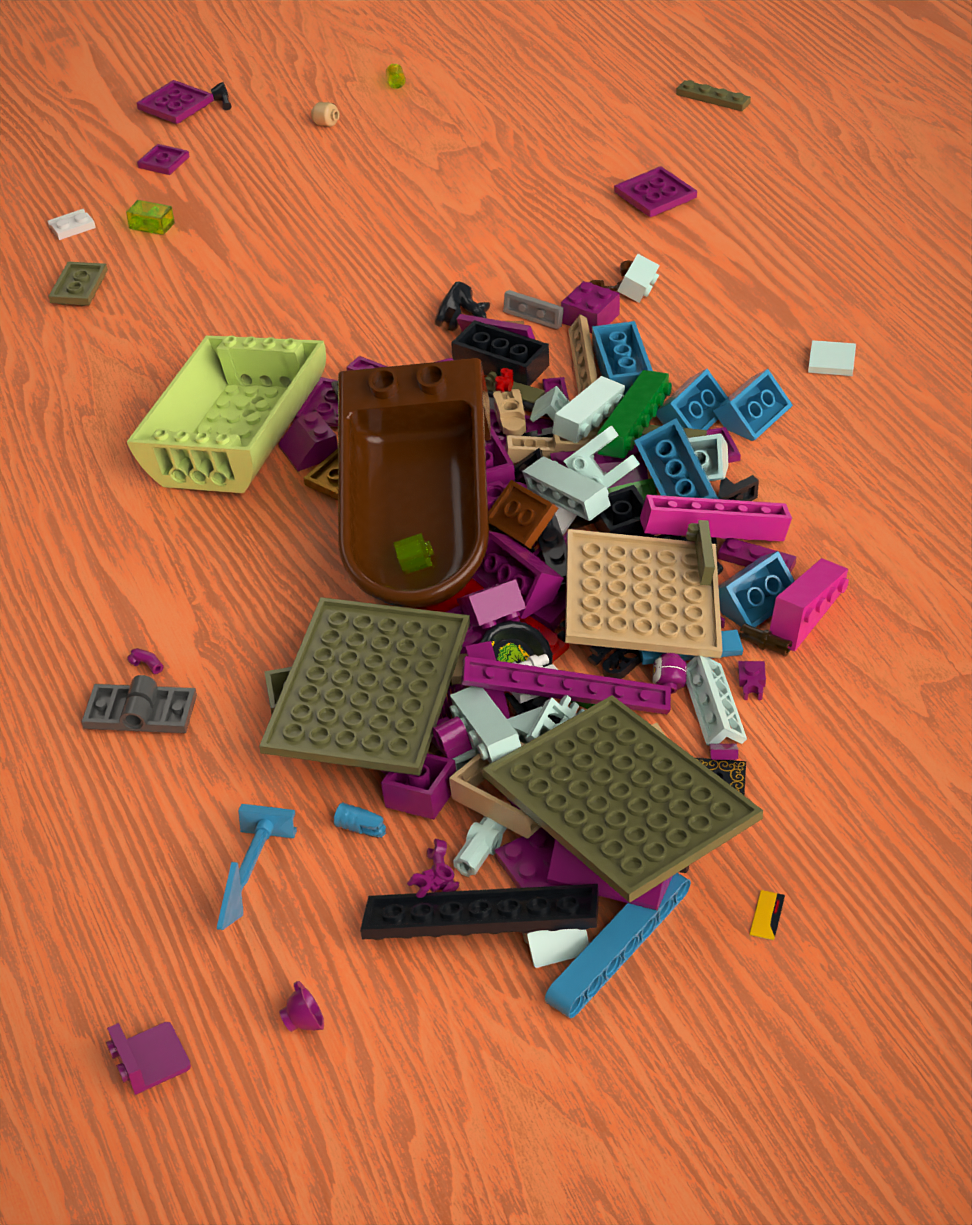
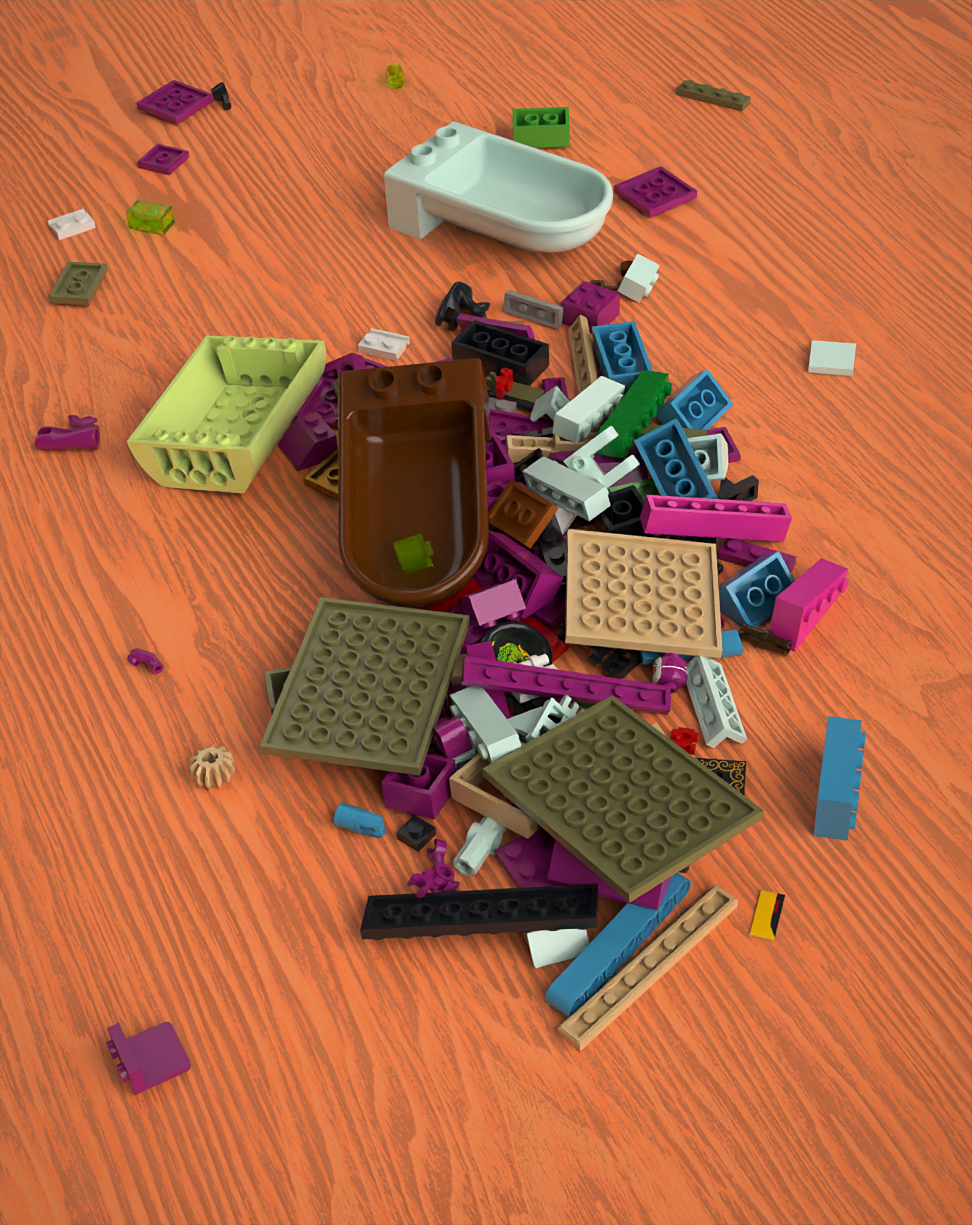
dark grey plate [82,675,197,733] -> none
dark azure piece [217,804,297,930] -> none
magenta piece [279,981,324,1032] -> none
tan head [311,102,340,127] -> none
tan piece [493,389,526,436] -> none
olive hinge [686,520,715,586] -> none
magenta tile [709,744,738,760] -> none
dark azure slope [713,369,793,441] -> none
magenta plate [738,661,766,700] -> none
none -> magenta piece [35,415,100,450]
none -> tan gear [189,744,235,790]
none -> magenta plate [321,353,366,380]
none -> white plate [358,328,410,361]
none -> light aqua piece [384,121,613,253]
none -> black plate [396,815,436,852]
none -> bright green brick [513,107,570,149]
none -> tan tile [557,885,738,1051]
none -> red piece [671,727,699,755]
none -> dark azure brick [814,716,866,840]

